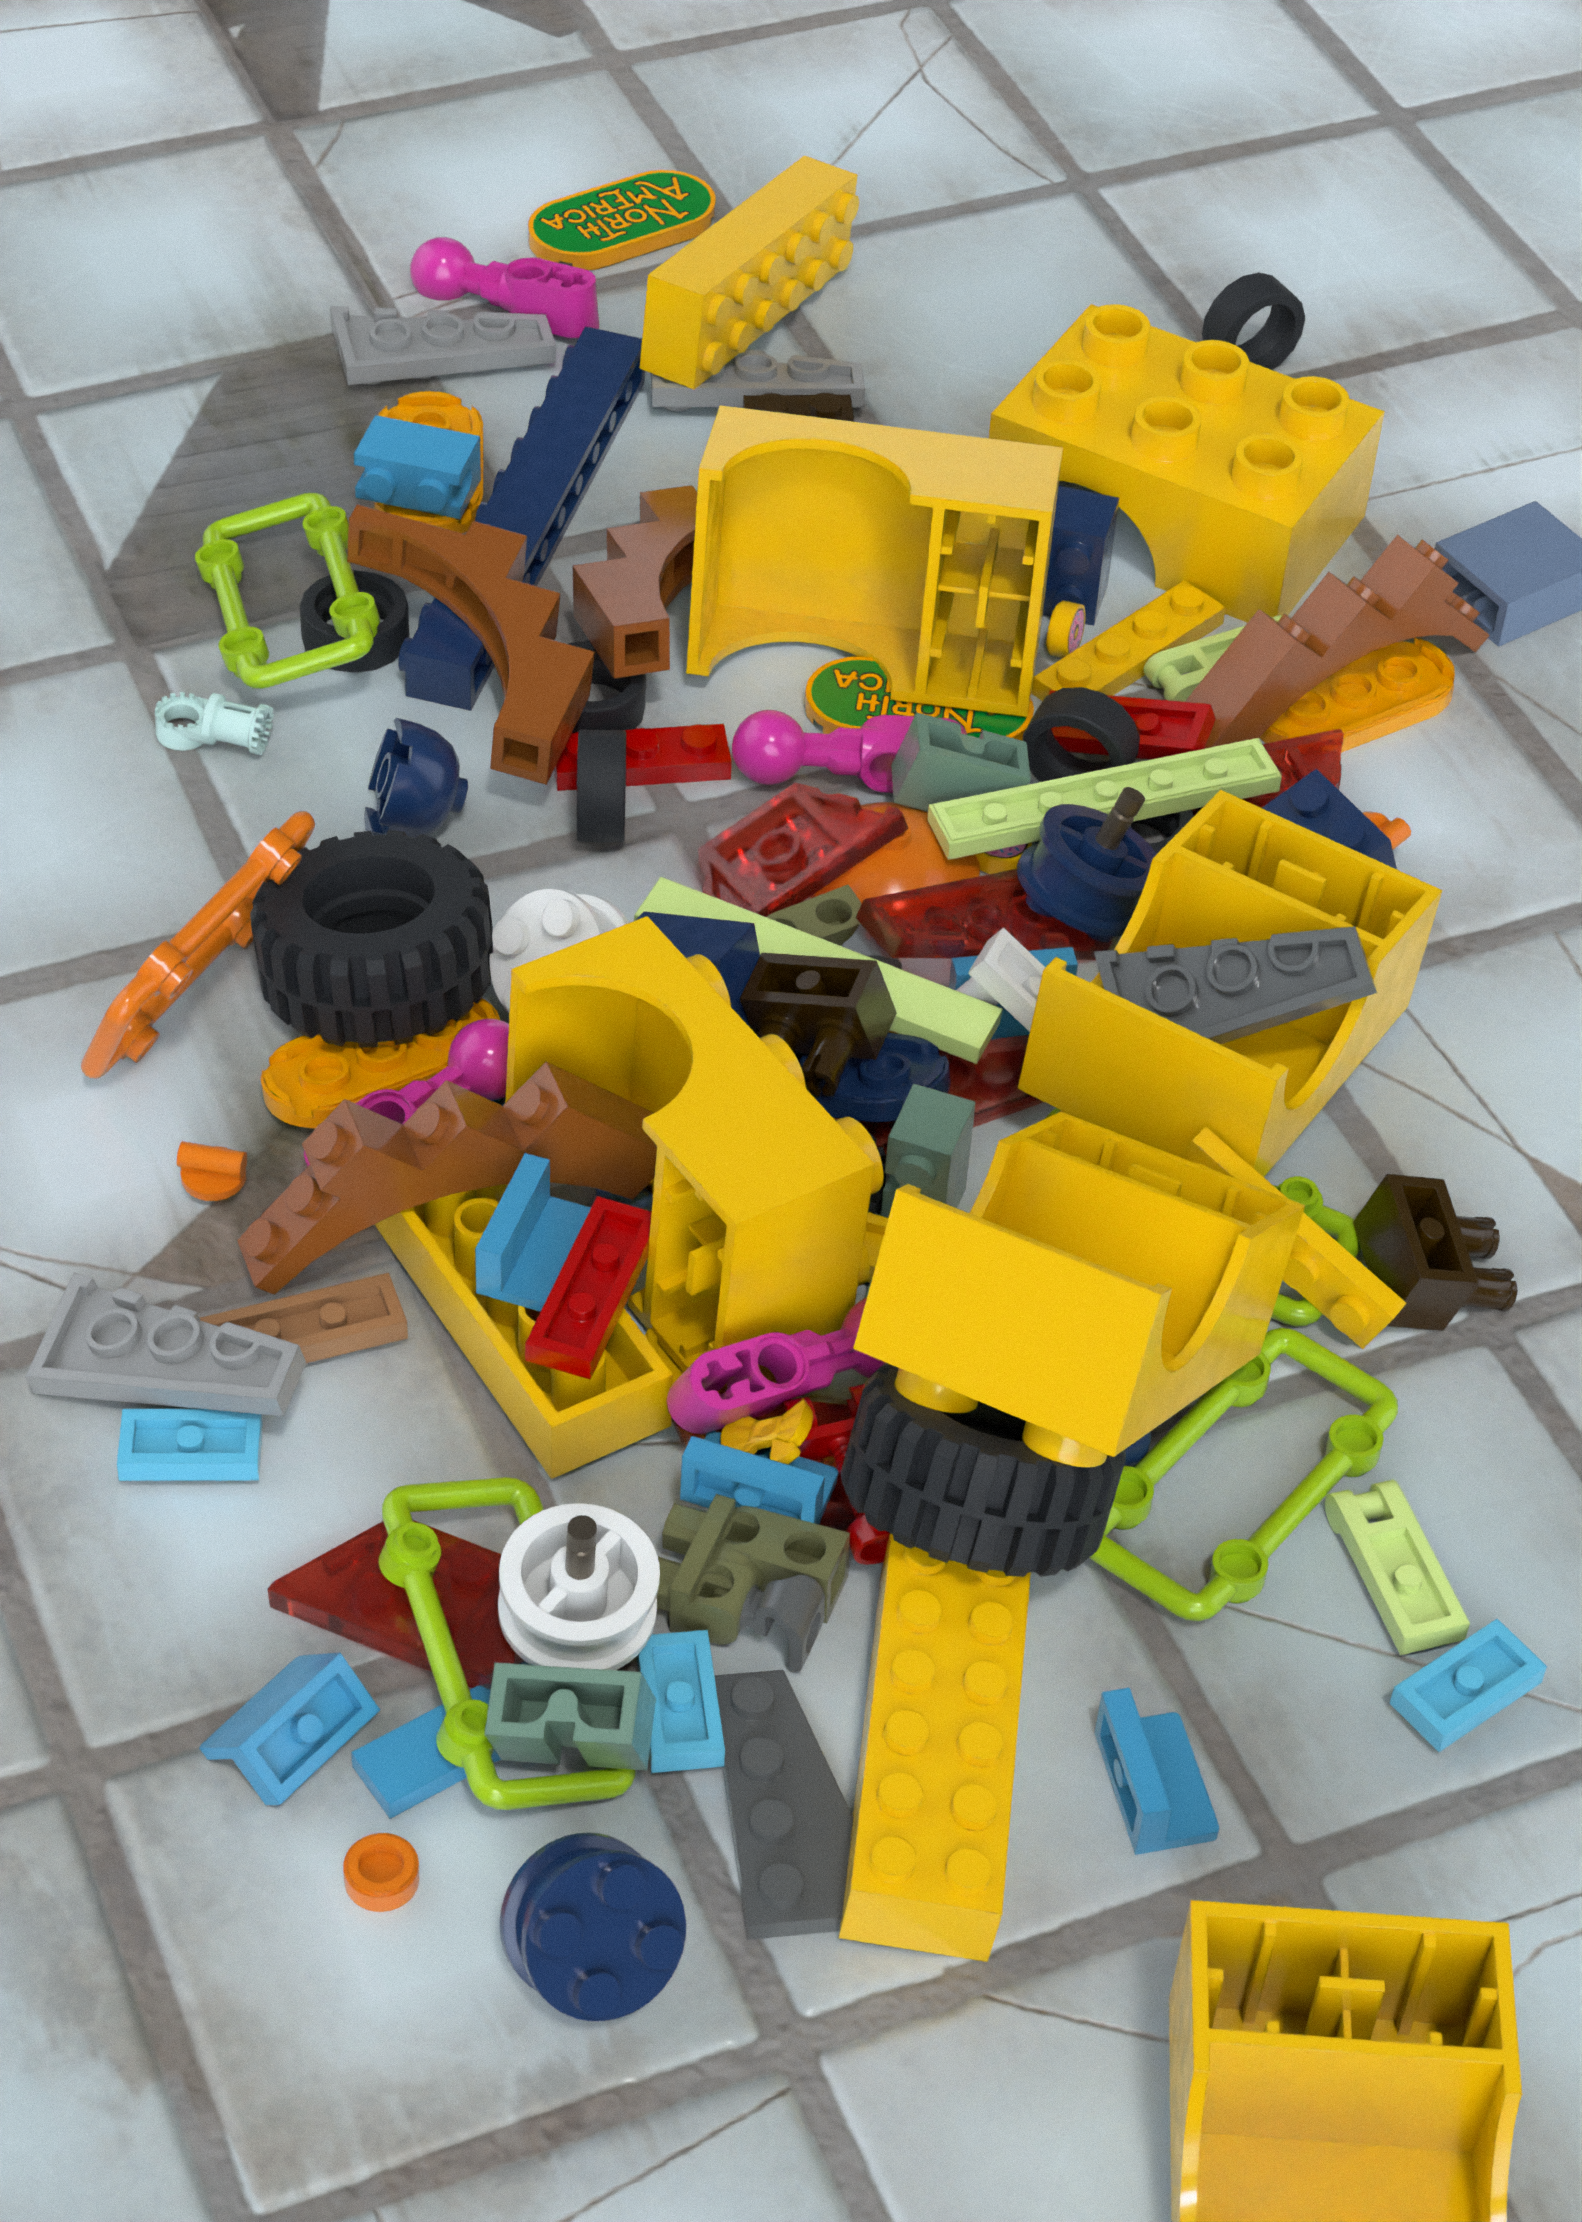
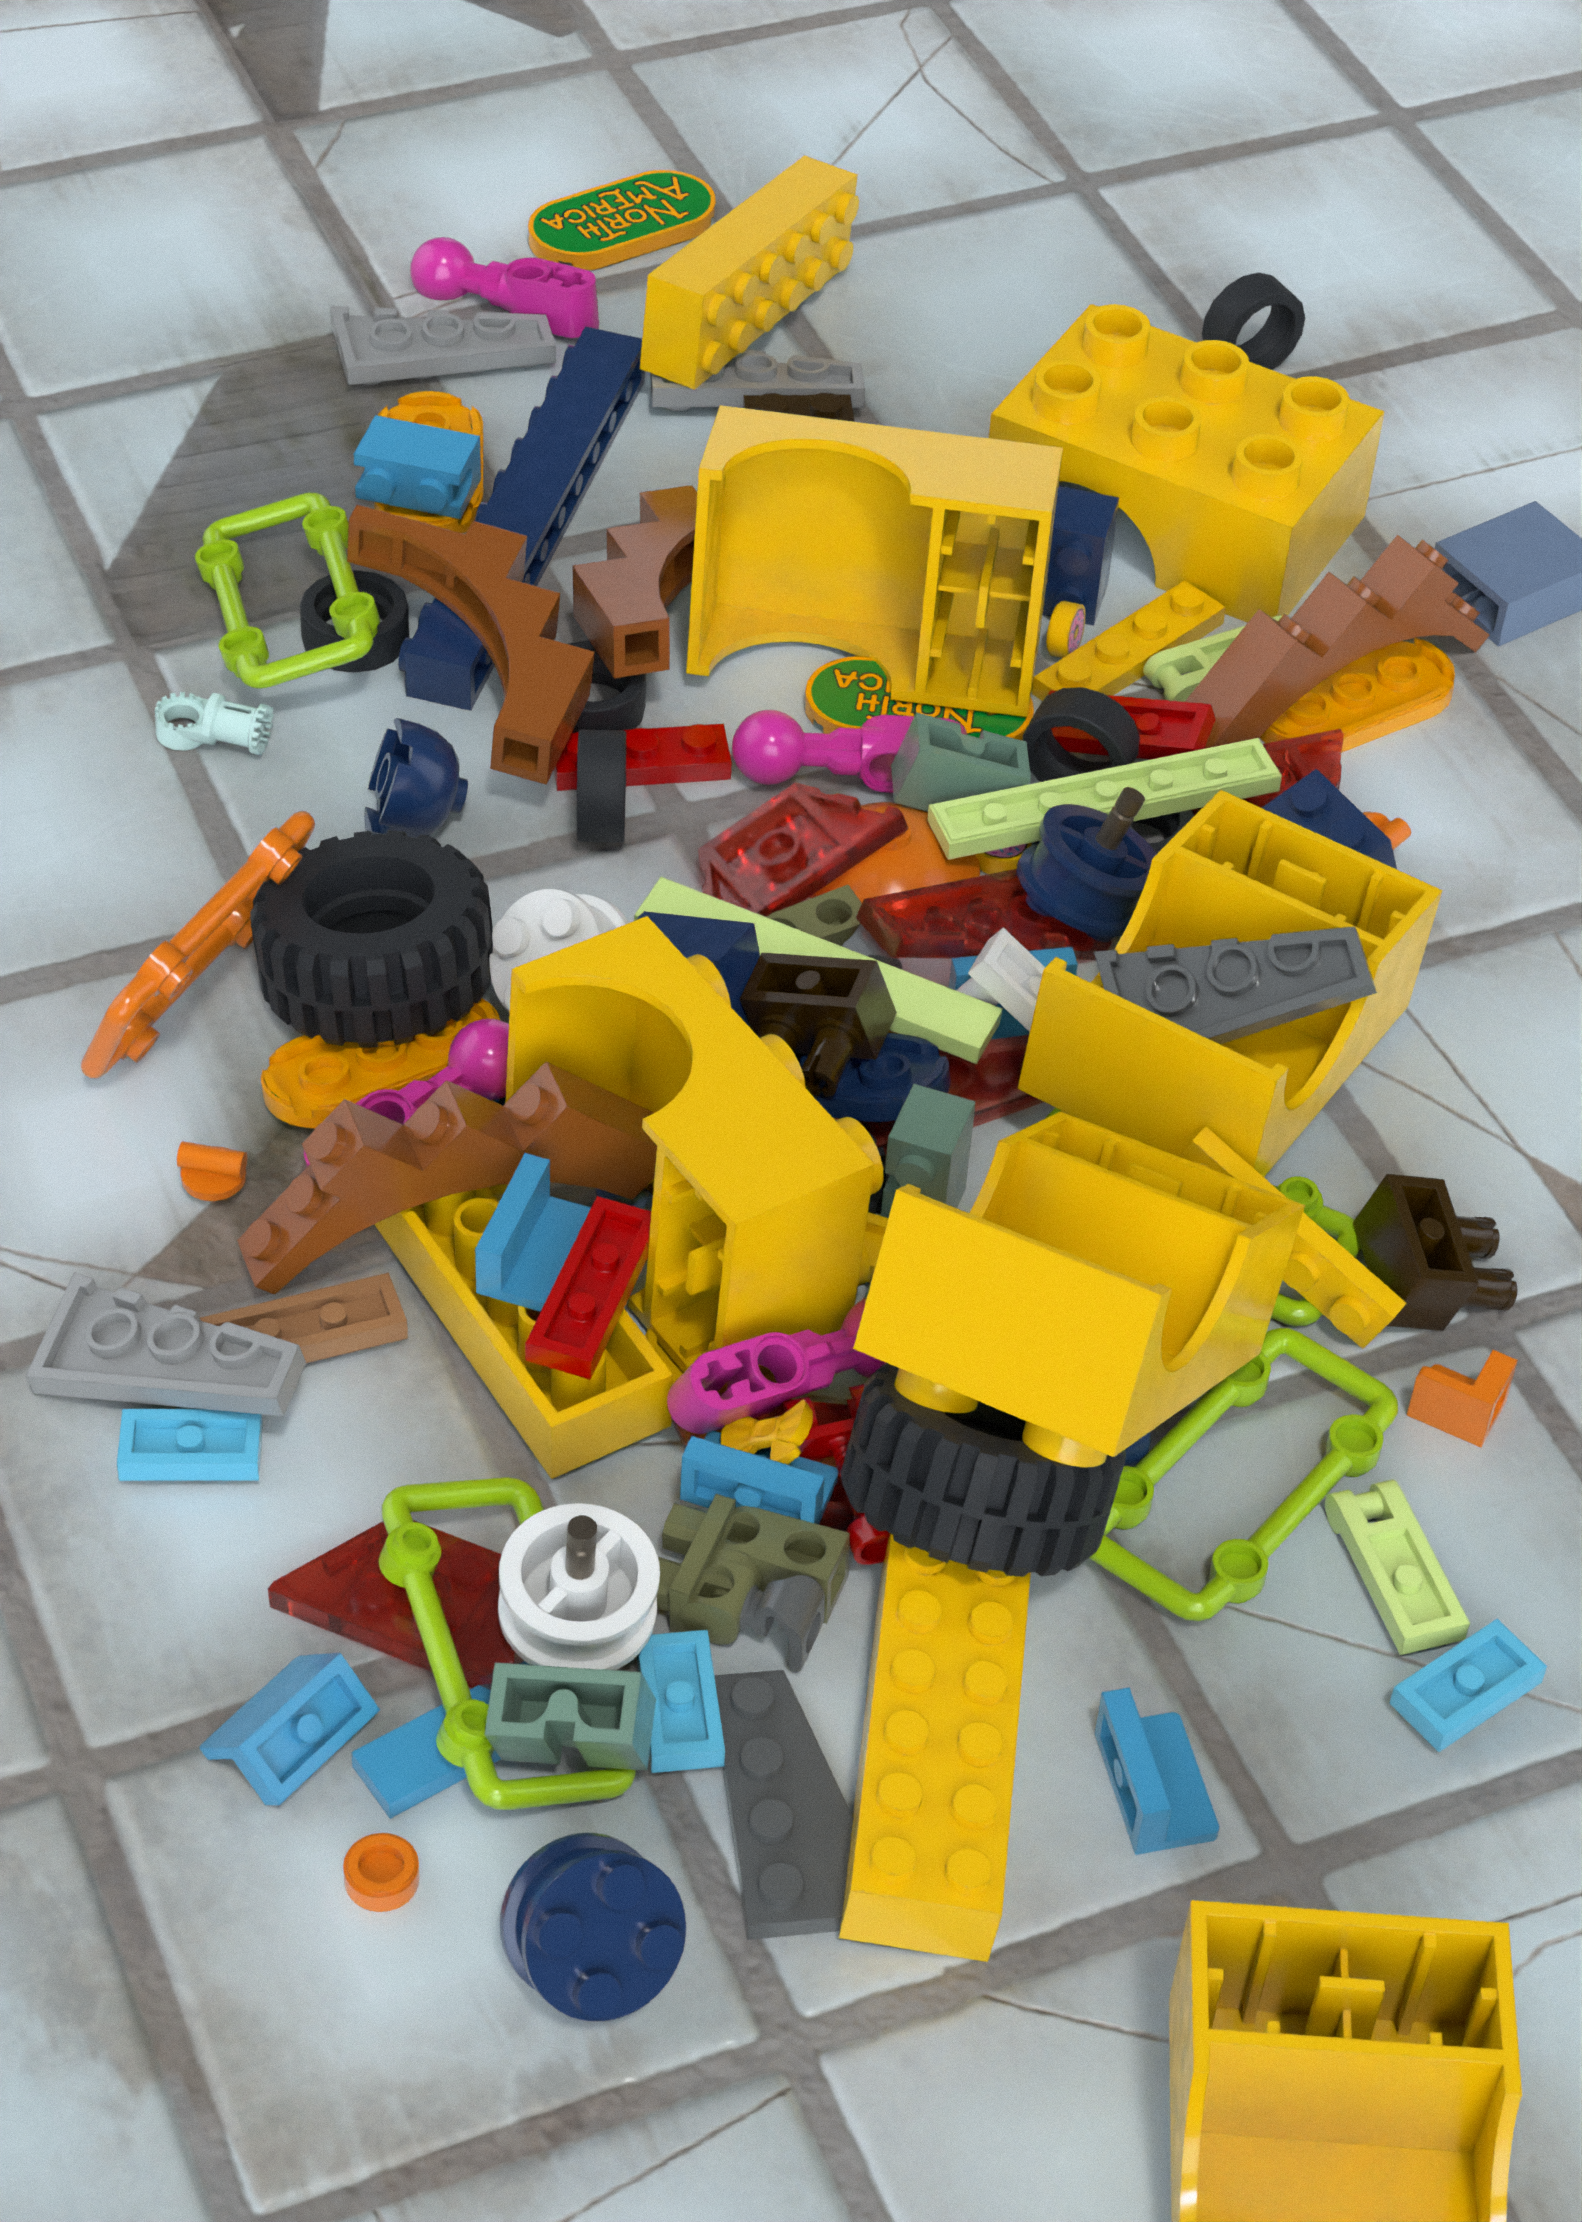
none -> orange panel [1407,1350,1518,1448]

